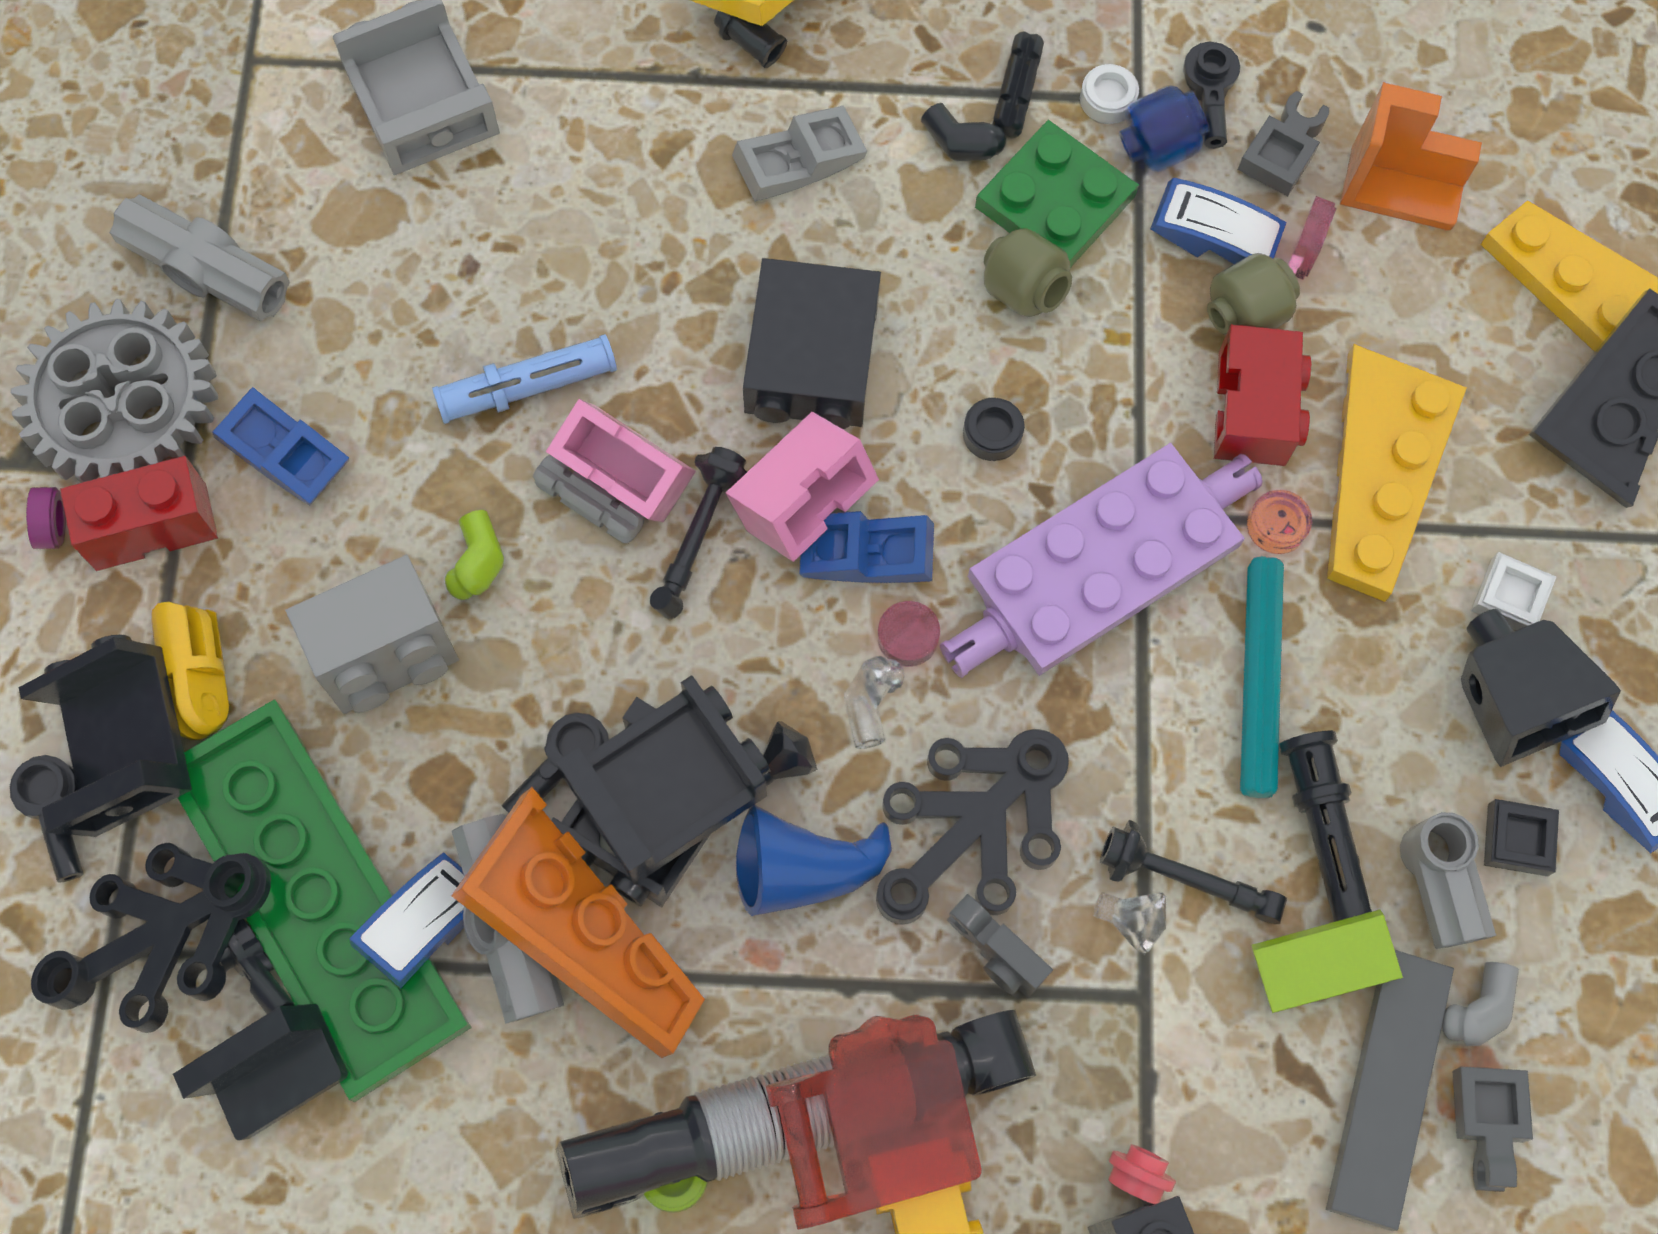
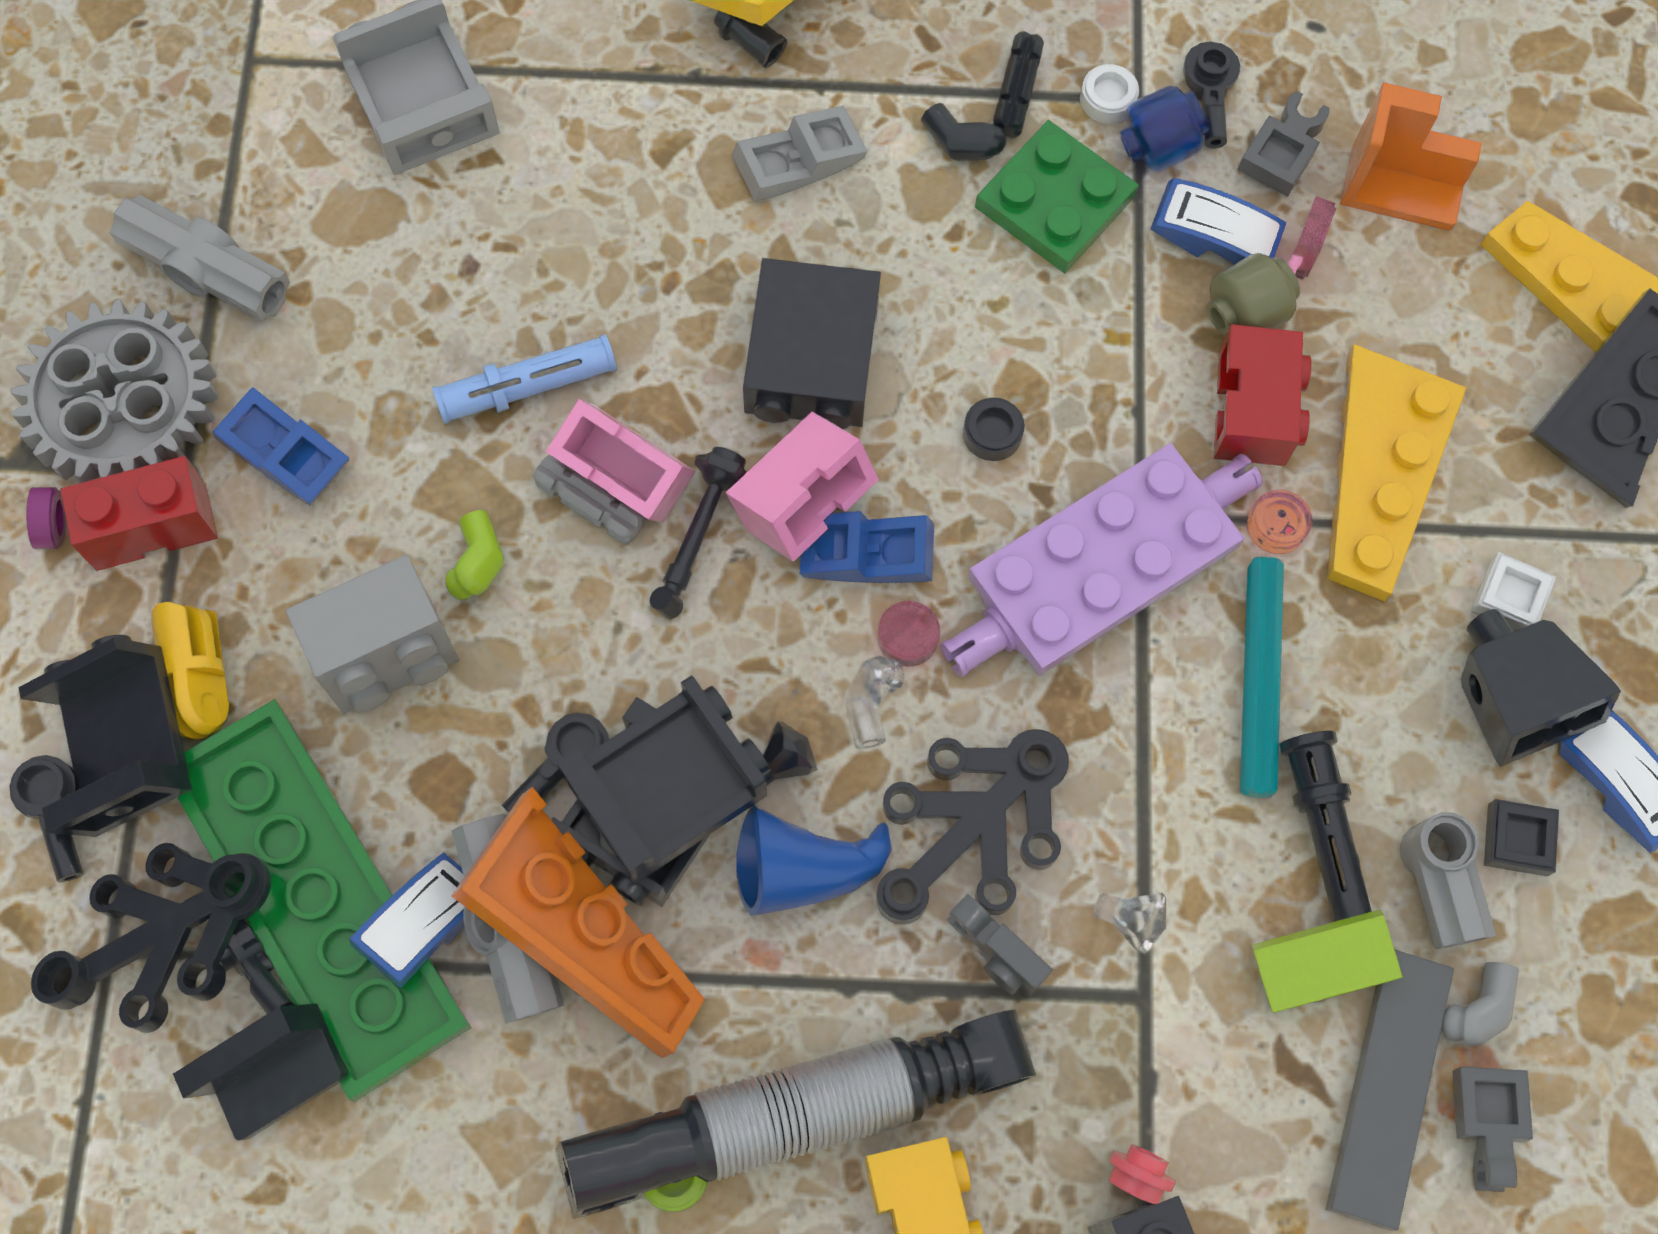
clear red piece [766,1015,982,1230] -> none
olive head [984,228,1072,317] -> none
black piece [1100,820,1287,924] -> none

